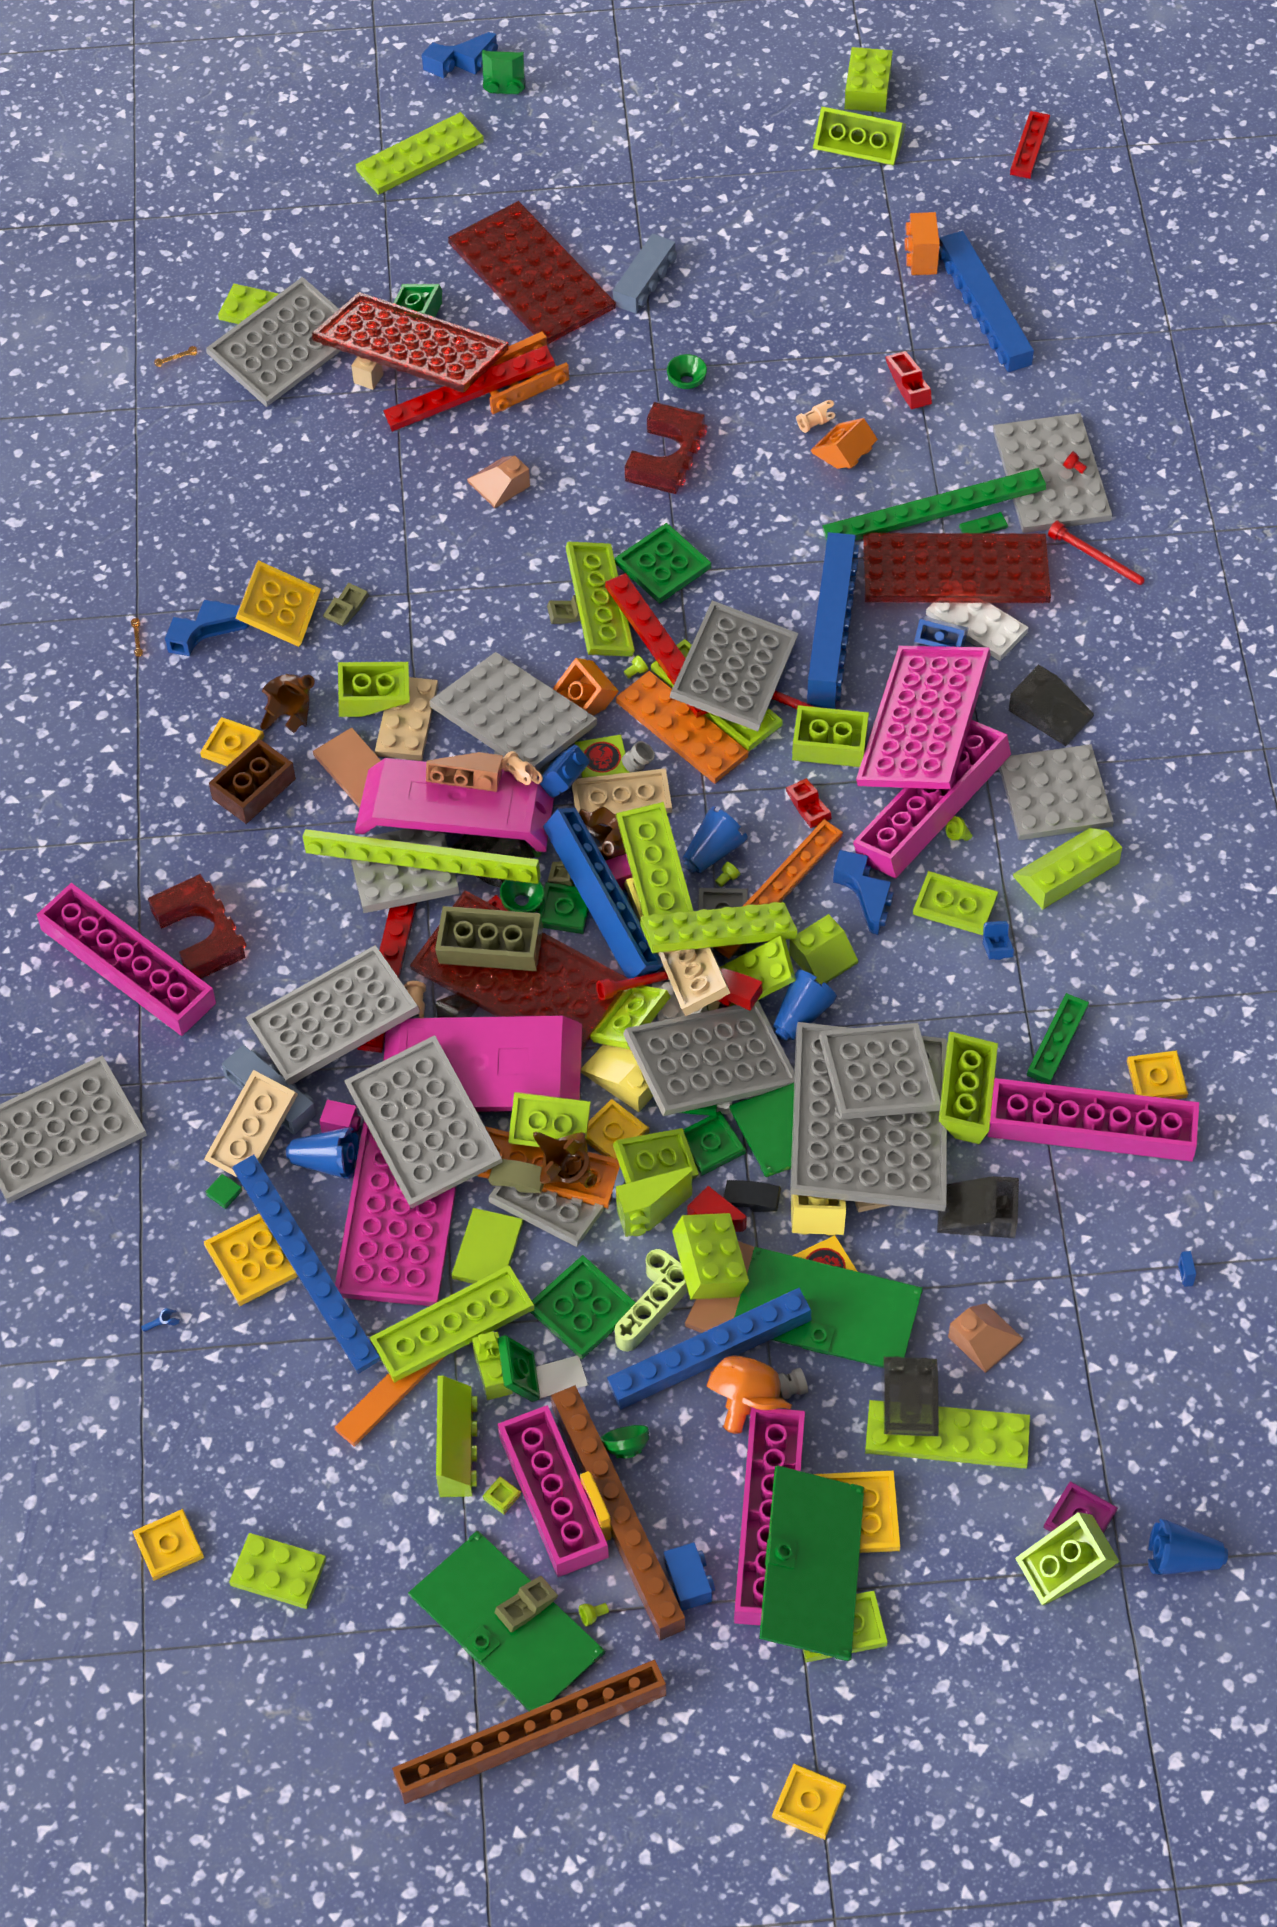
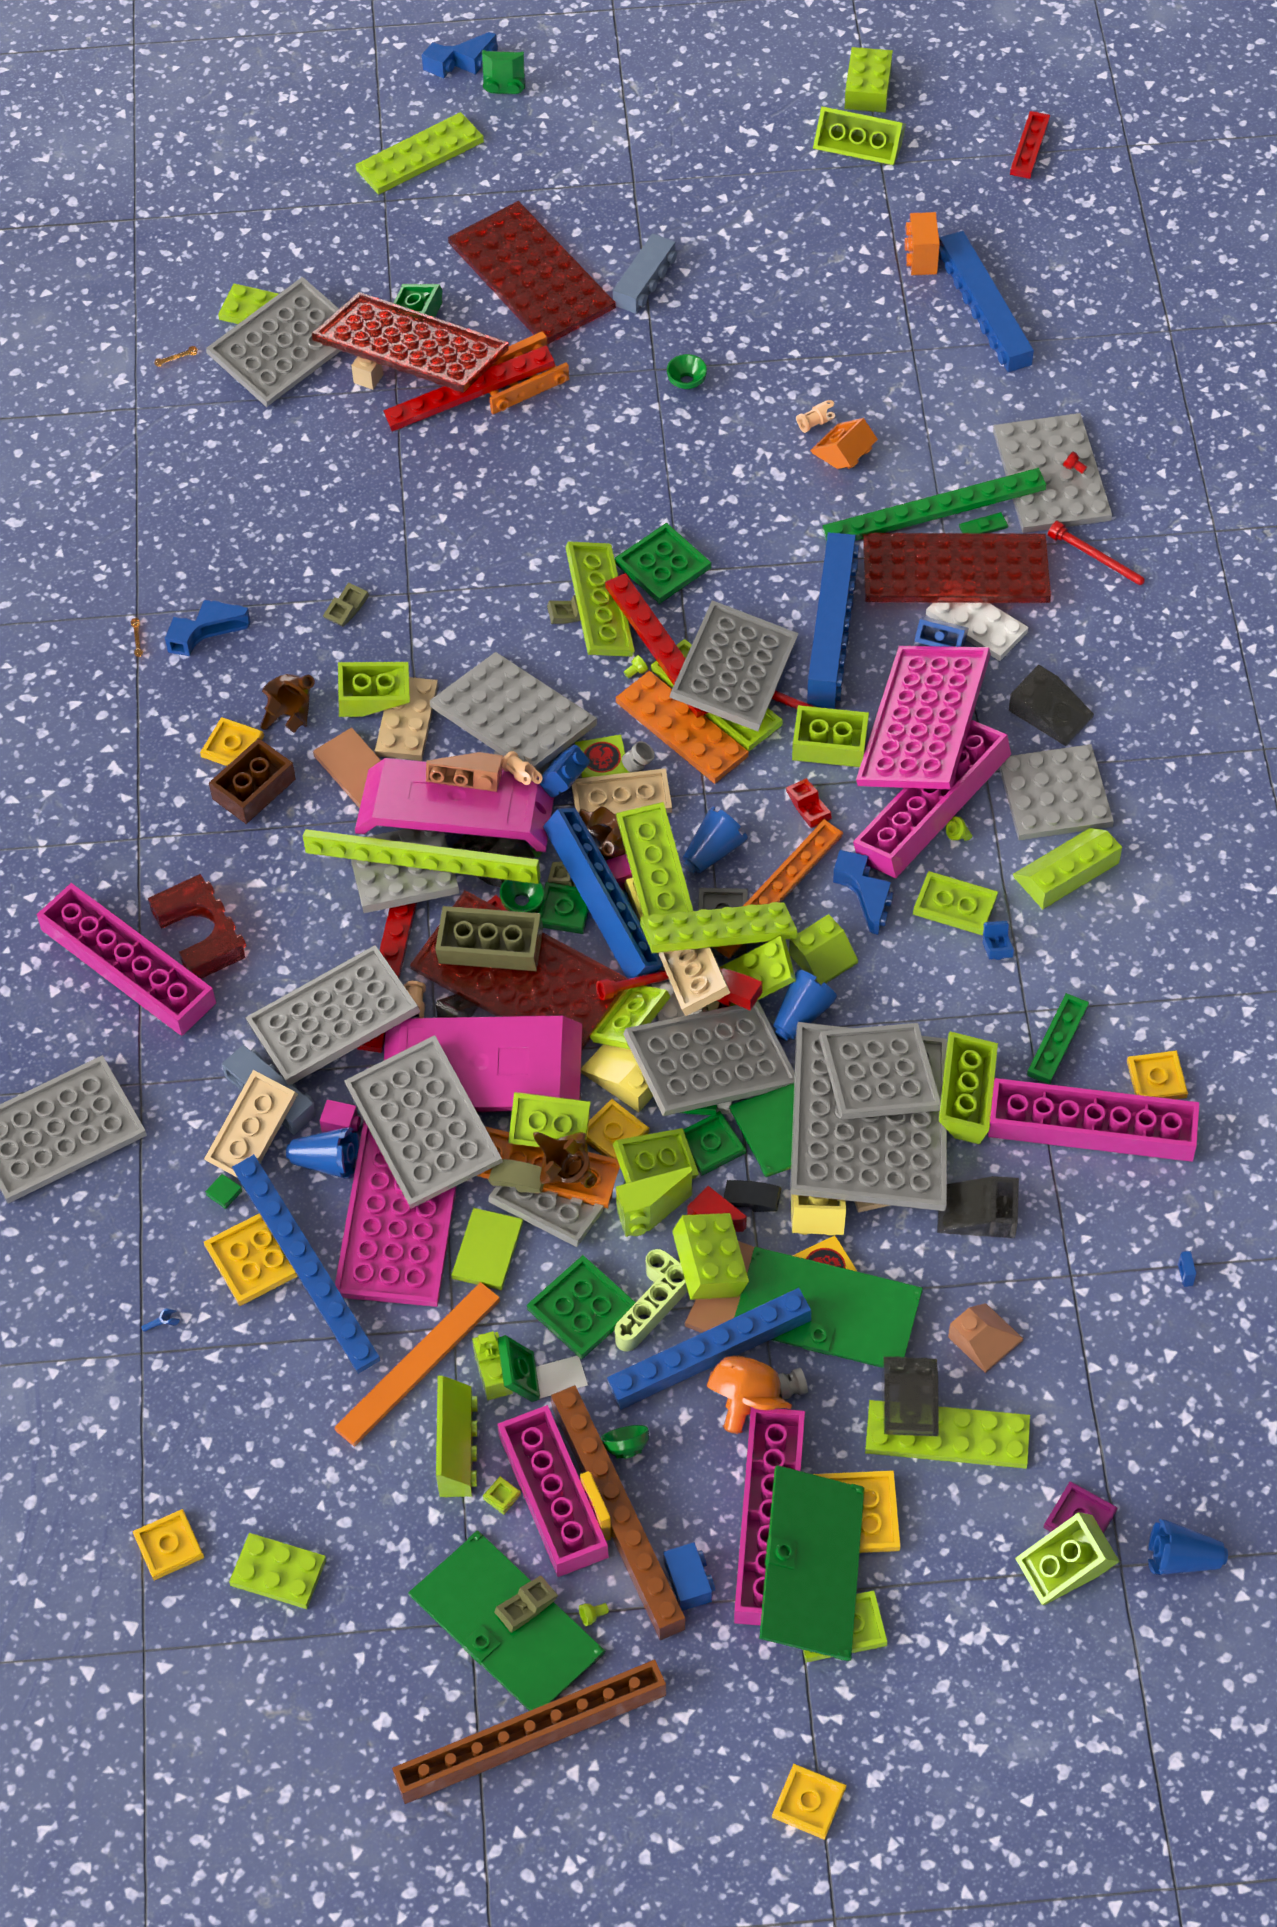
yellow plate [235,560,321,647] -> none
lime plate [369,1265,535,1383] -> none
nougat slope [467,456,530,508] -> none
orange slope [553,658,619,716] -> none
clear red arch [625,402,707,494] -> none
lime piece [715,861,741,887] -> none
red slope [886,351,932,410] -> none

